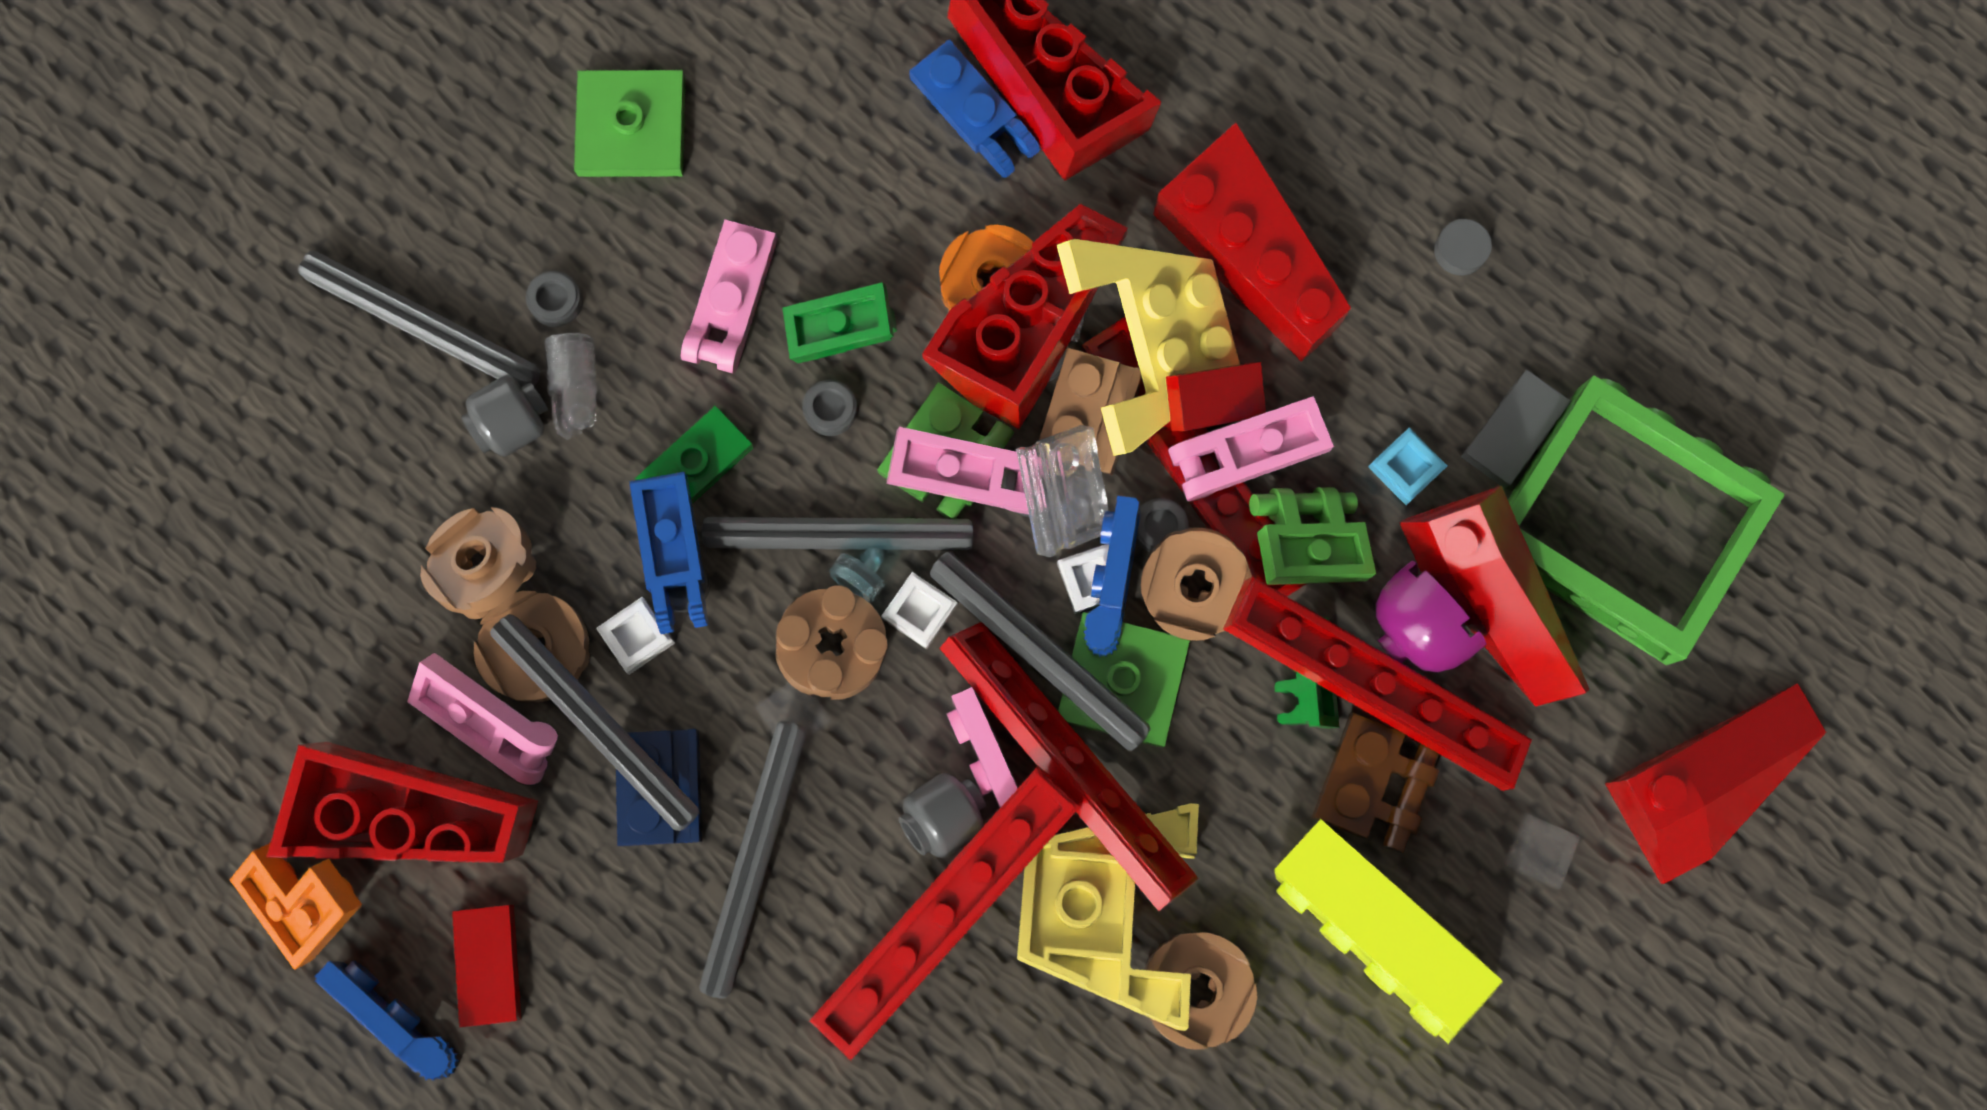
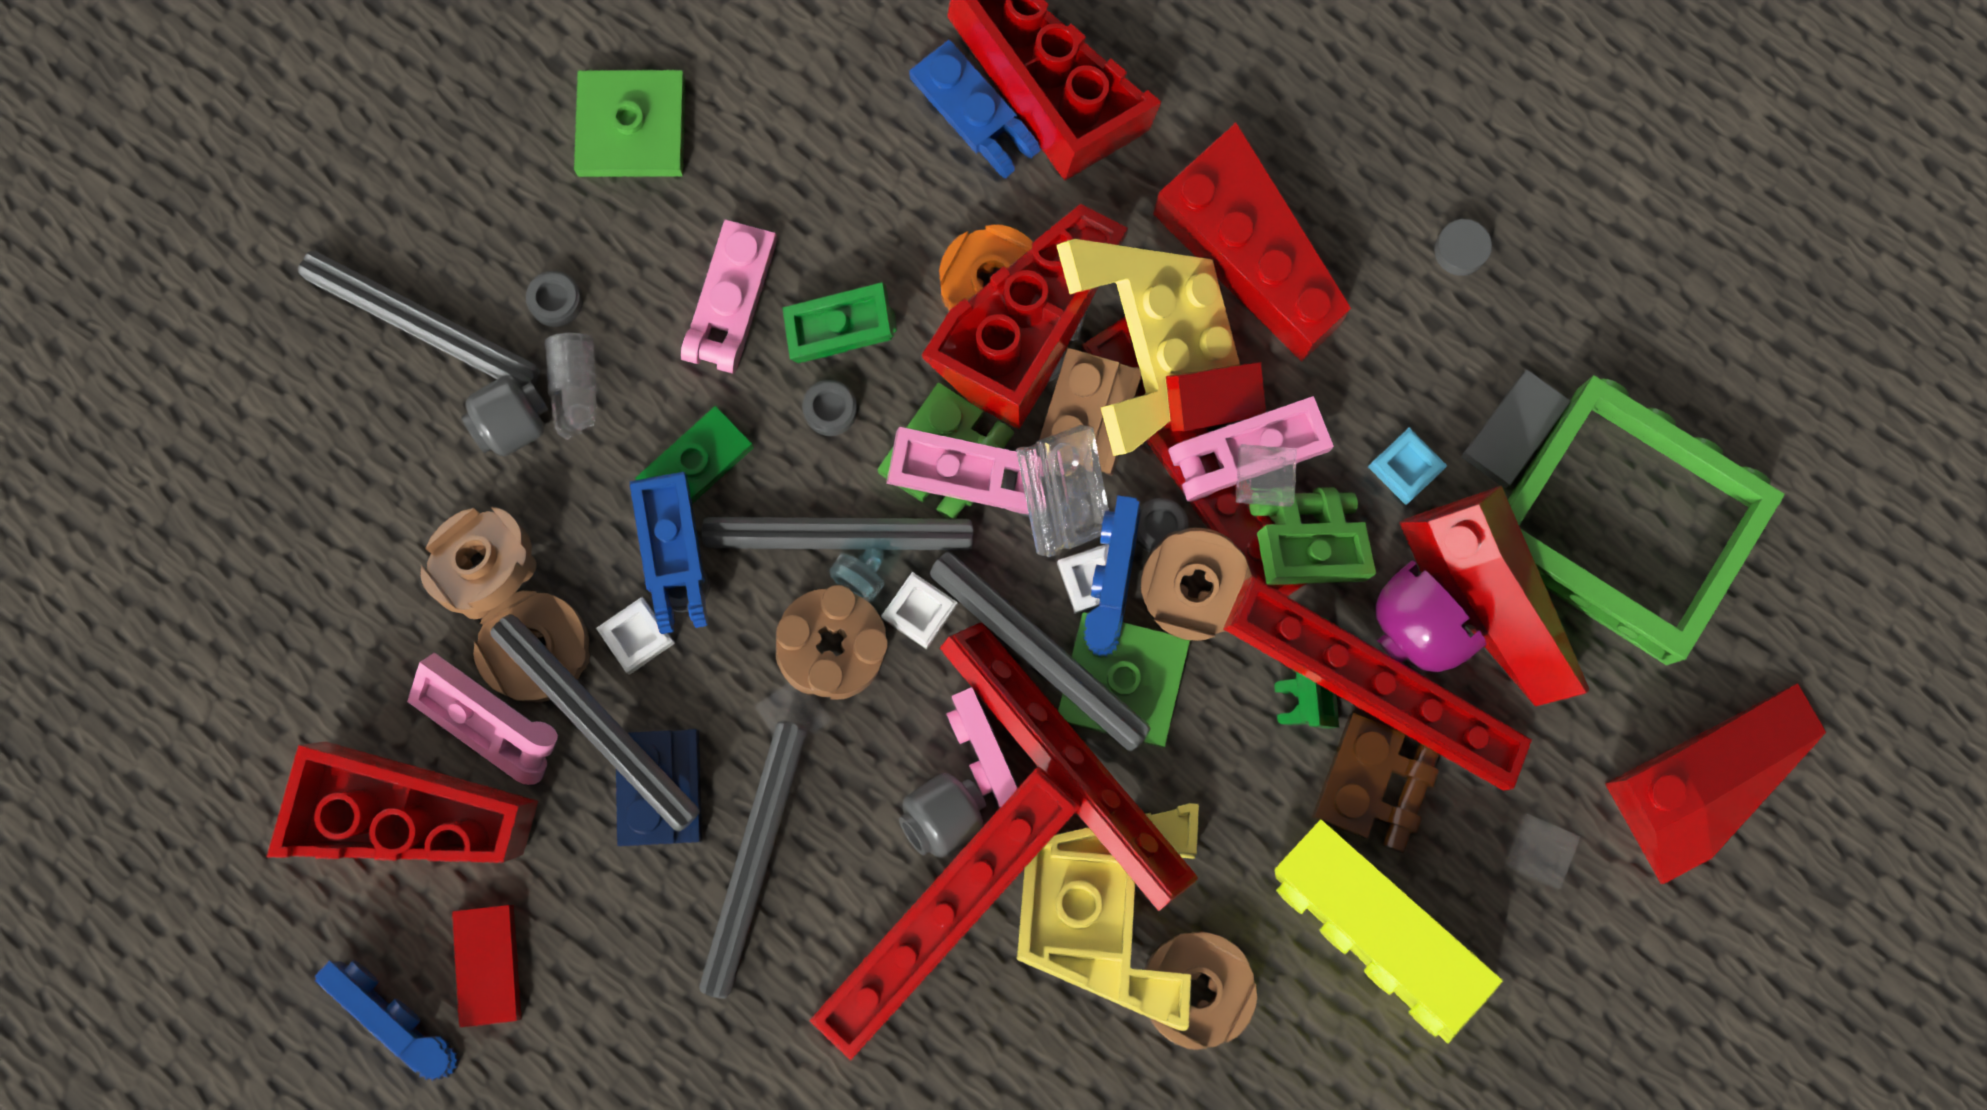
orange plate [230,843,362,970] -> none
none -> clear tile [1236,444,1297,507]

